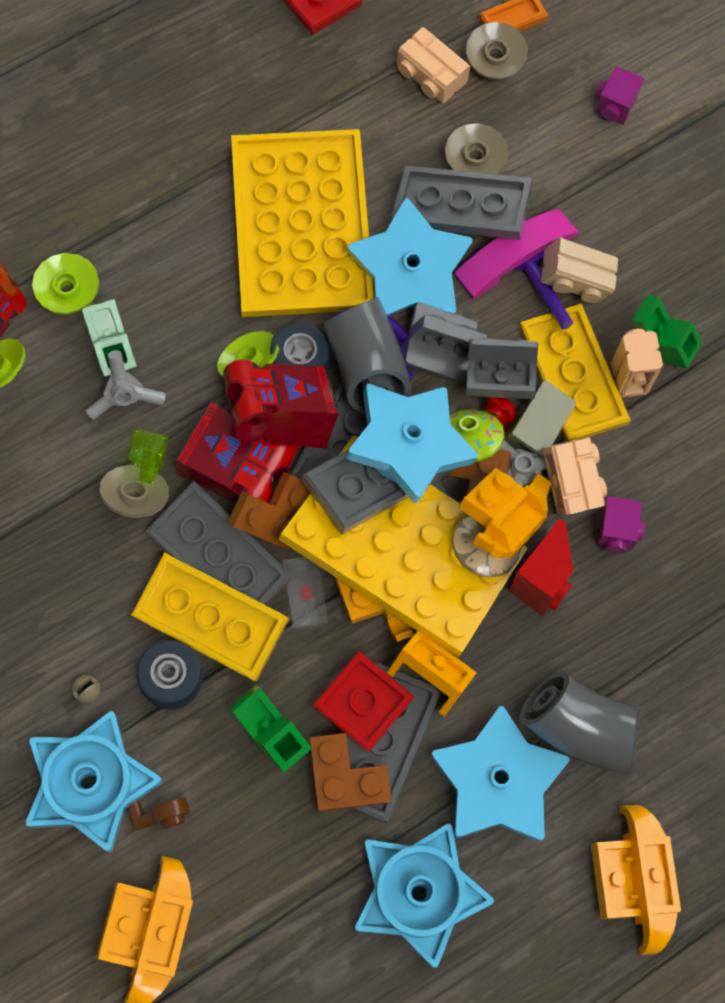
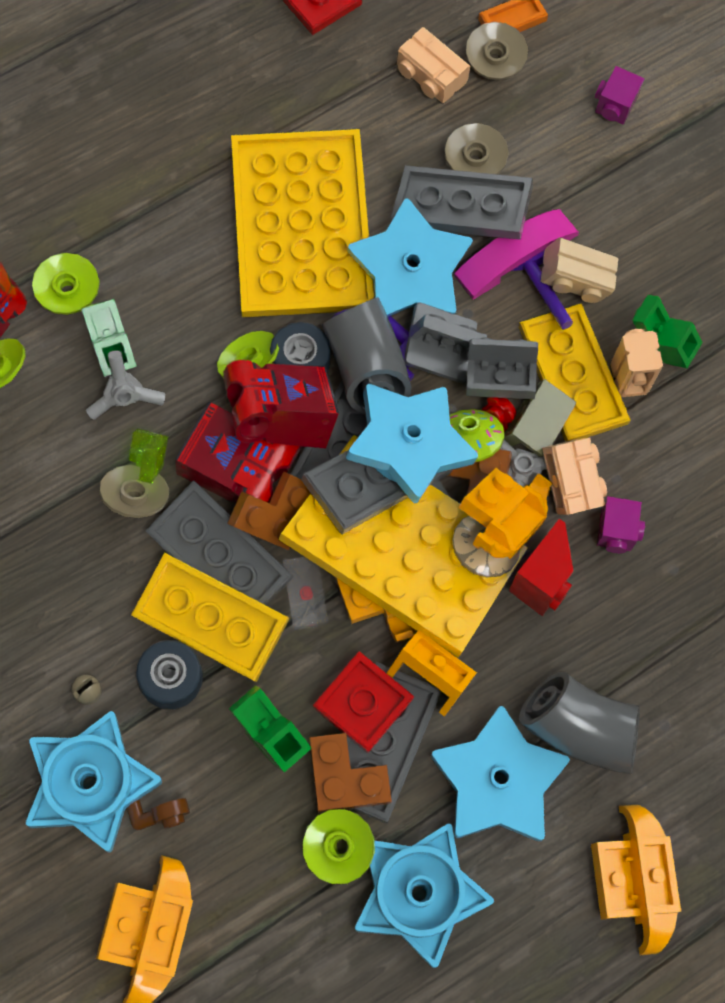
none -> lime dish [303,809,375,884]

